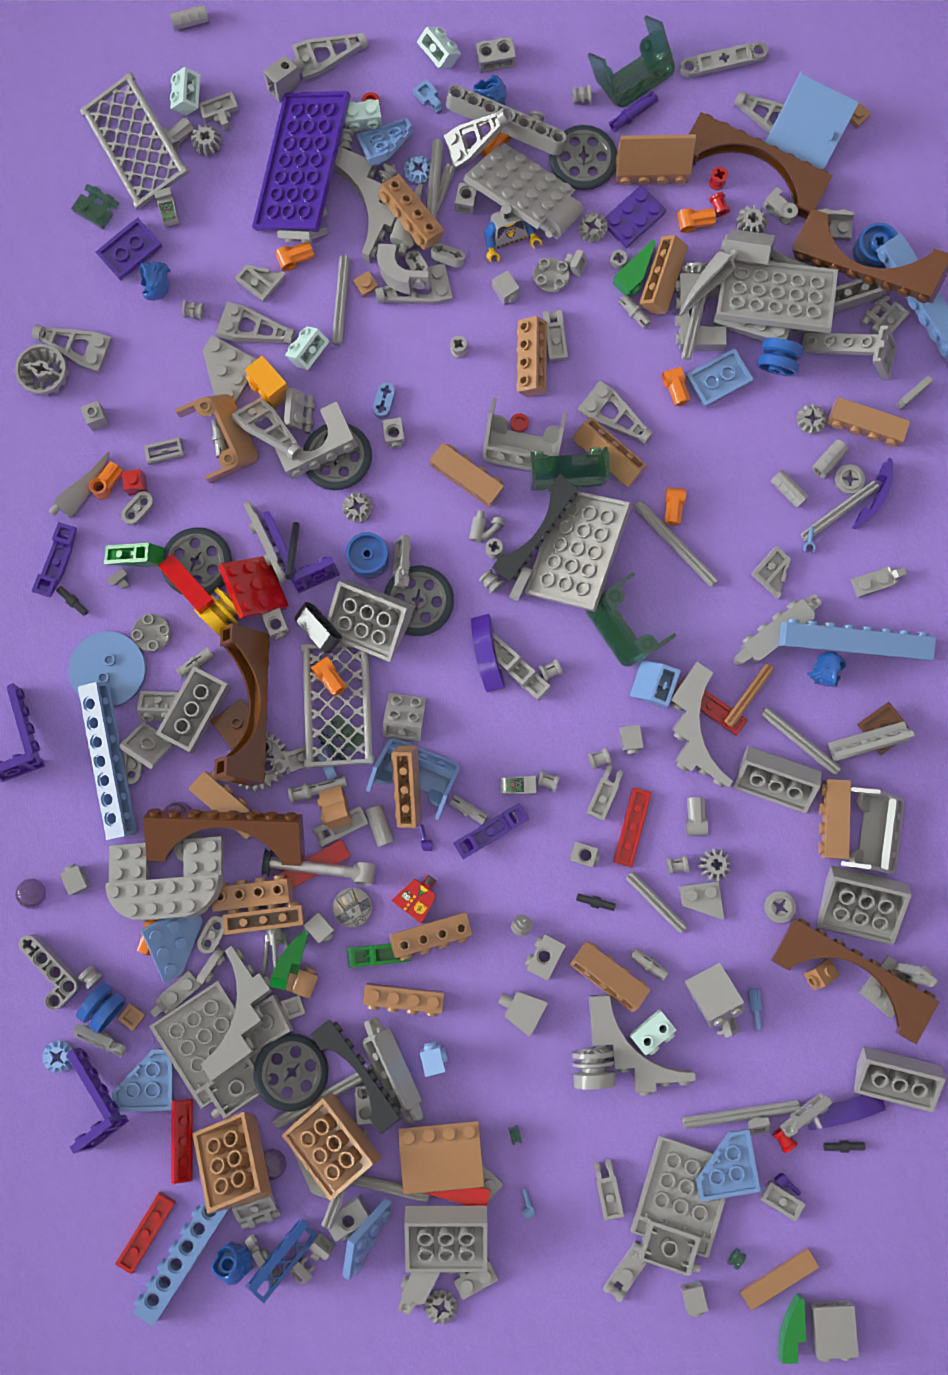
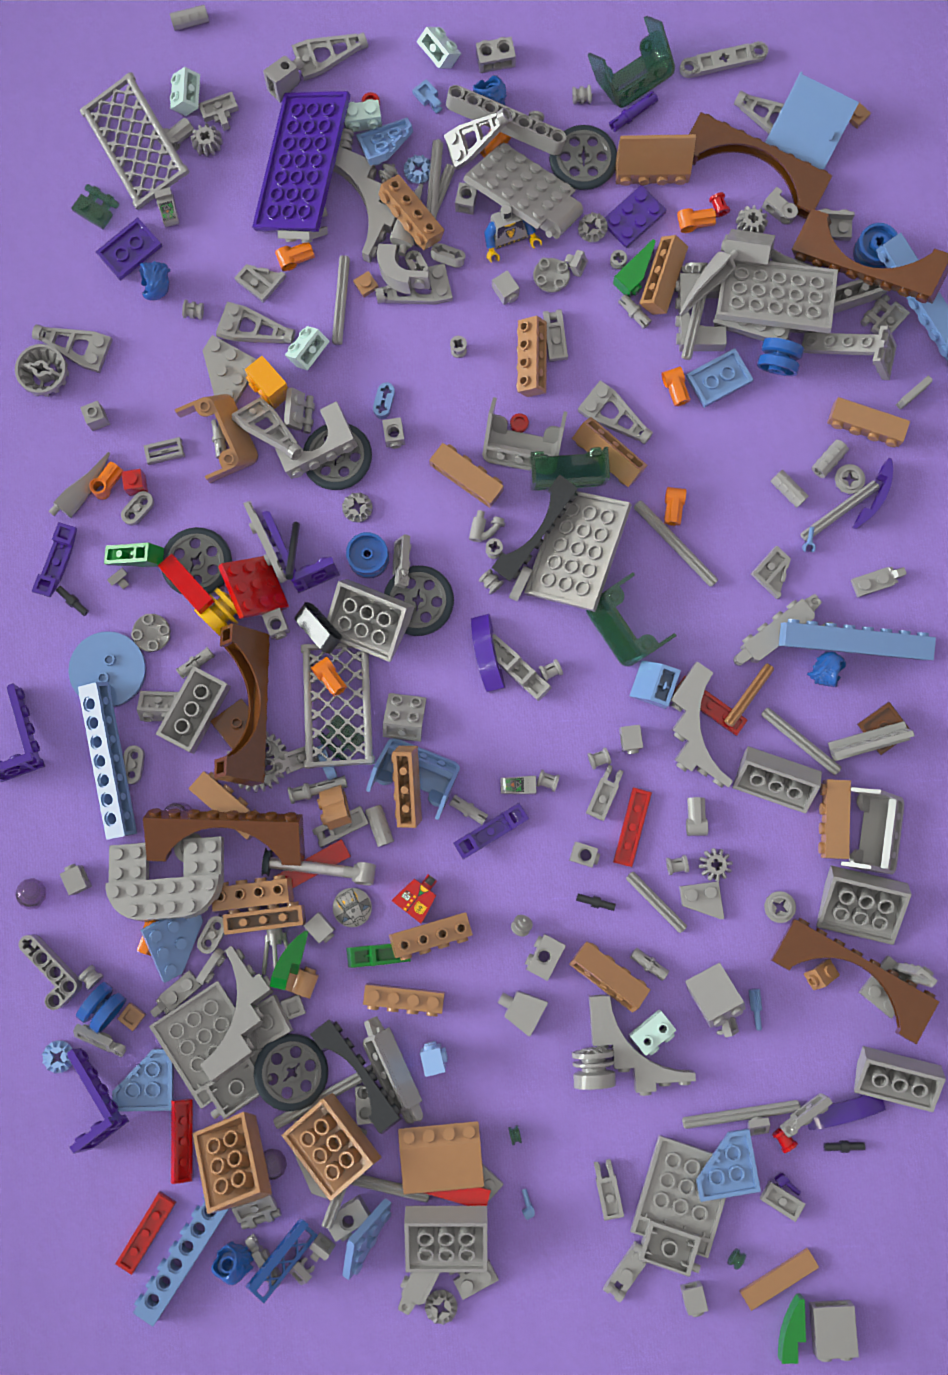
light grey plate [119,722,174,769] -> none
dark purple hand [418,824,432,851] -> none
red bush [709,166,728,191] -> none
light grey gear [796,404,827,434] -> none

